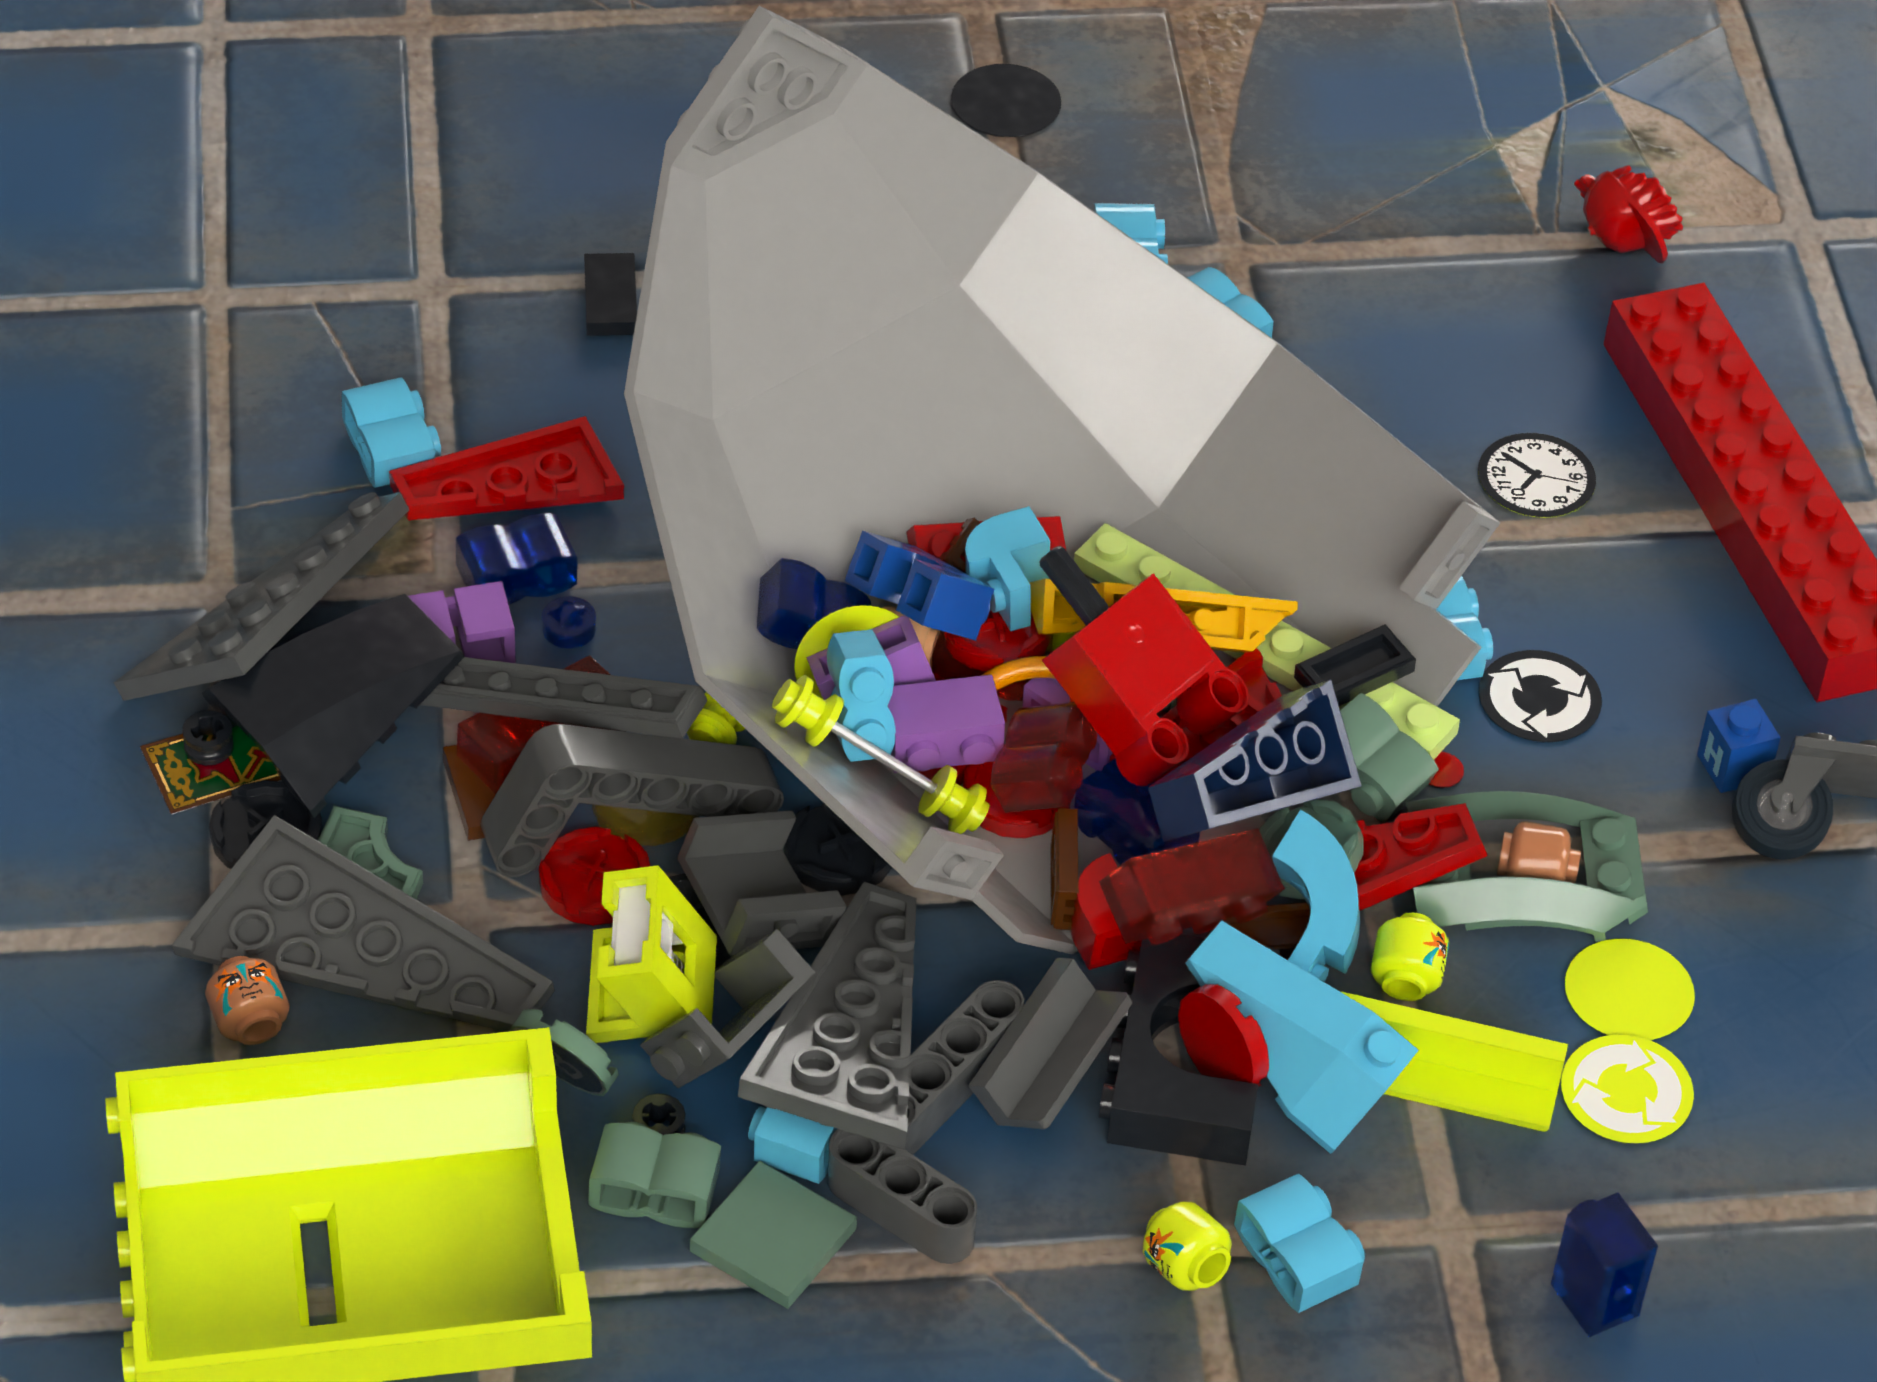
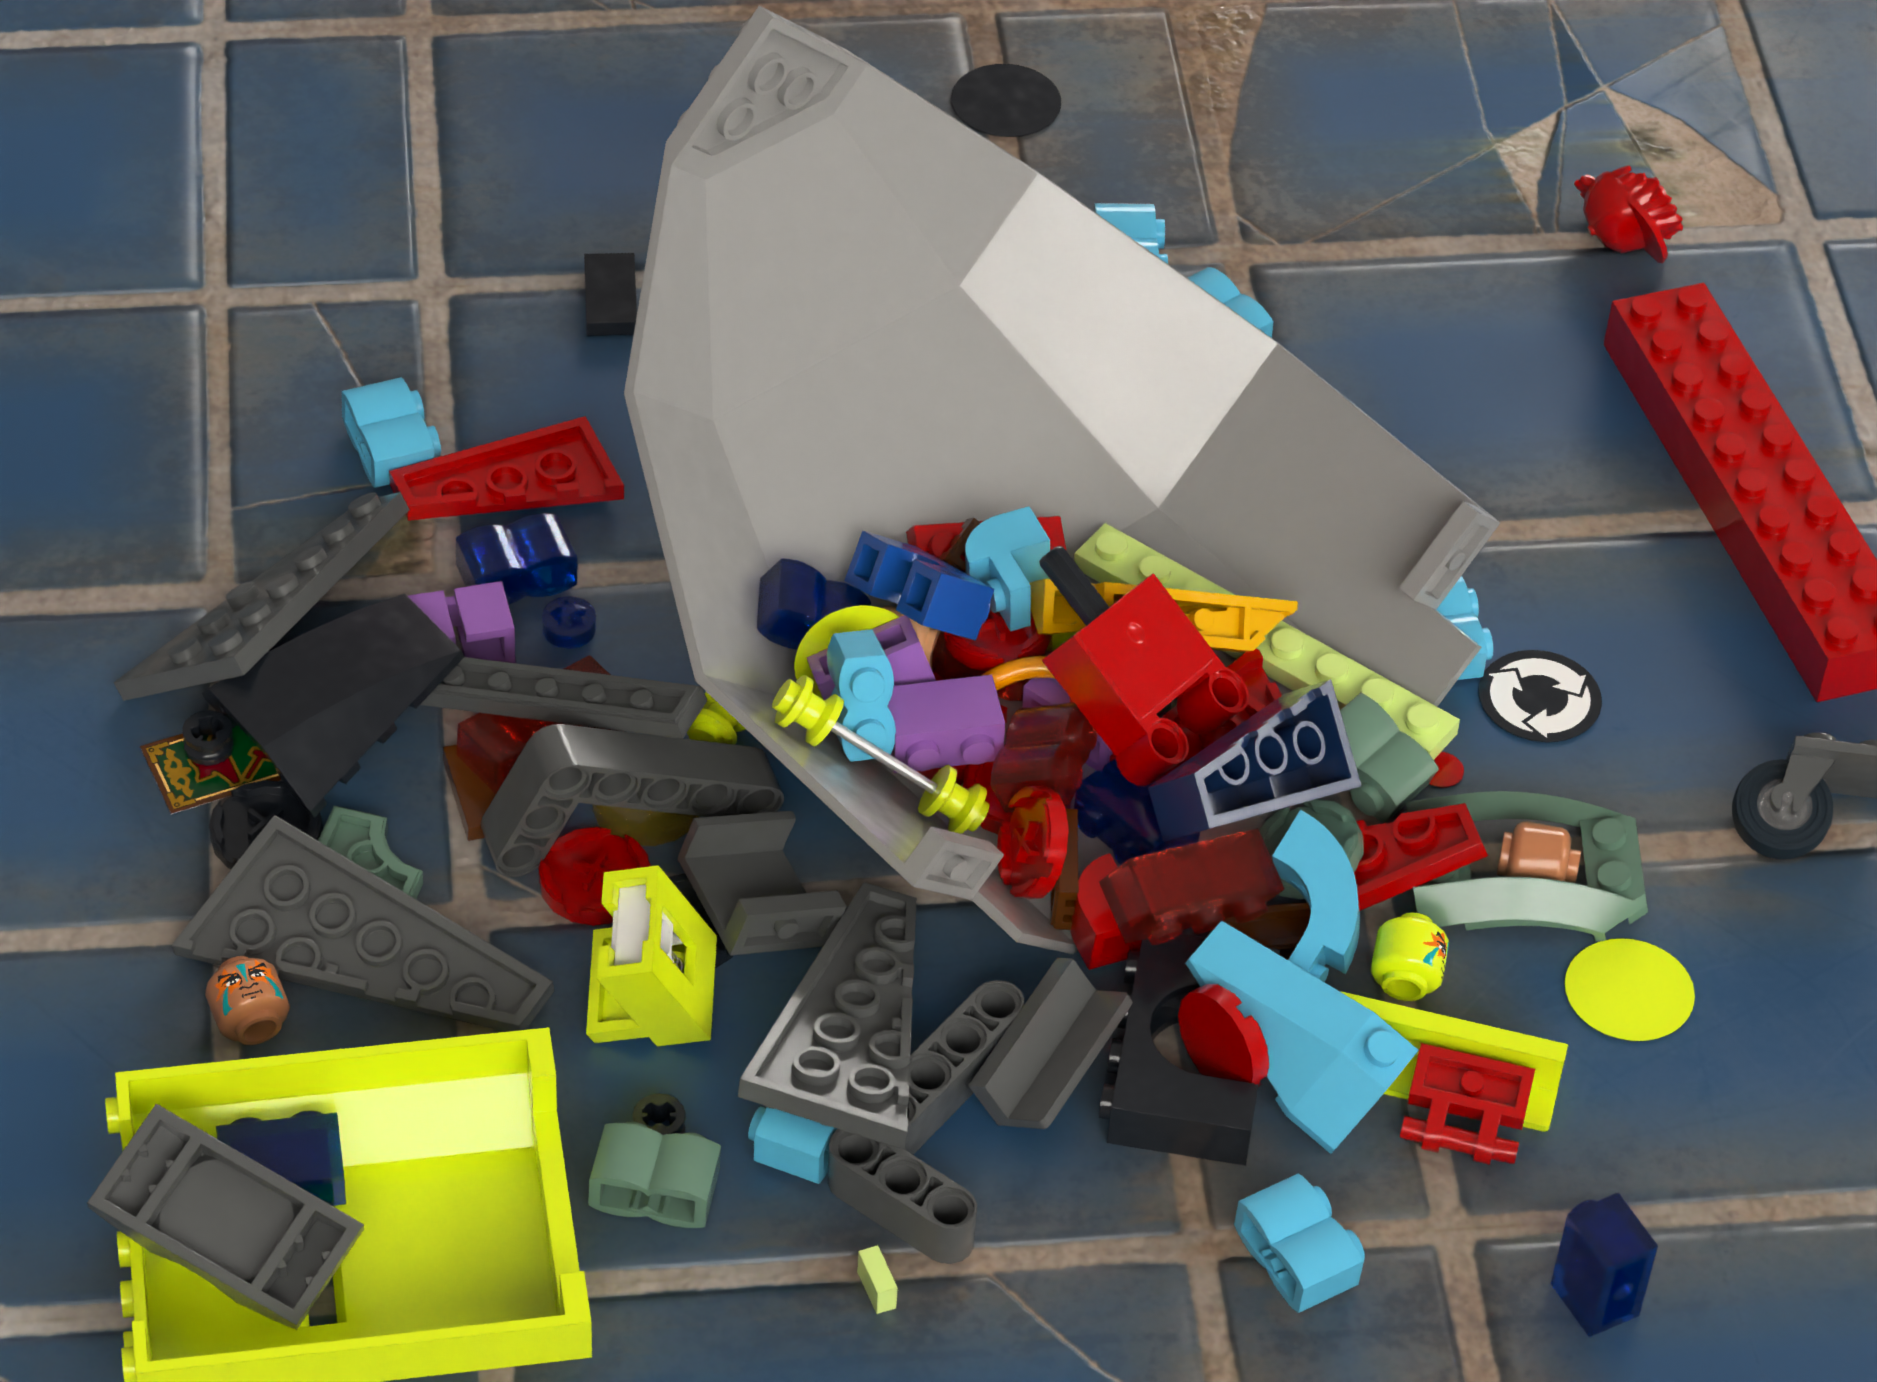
sand green tile [509,1009,619,1096] -> none
dark grey panel [640,929,815,1088] -> none
sand green tile [690,1160,857,1309] -> none
black tile [784,802,892,896] -> none
neon yellow head [1142,1202,1232,1291] -> none
black tile [1294,624,1416,706] -> none
sticker [1478,433,1596,518] -> none
sticker [1561,1034,1694,1143] -> none
blue brick [1697,699,1781,793] -> none
none -> dark grey slope [87,1104,364,1330]
none -> clear blue brick [216,1111,346,1206]
none -> yellowish green piece [857,1245,898,1314]
none -> red tile [997,786,1069,899]
none -> red plate [1400,1043,1535,1165]

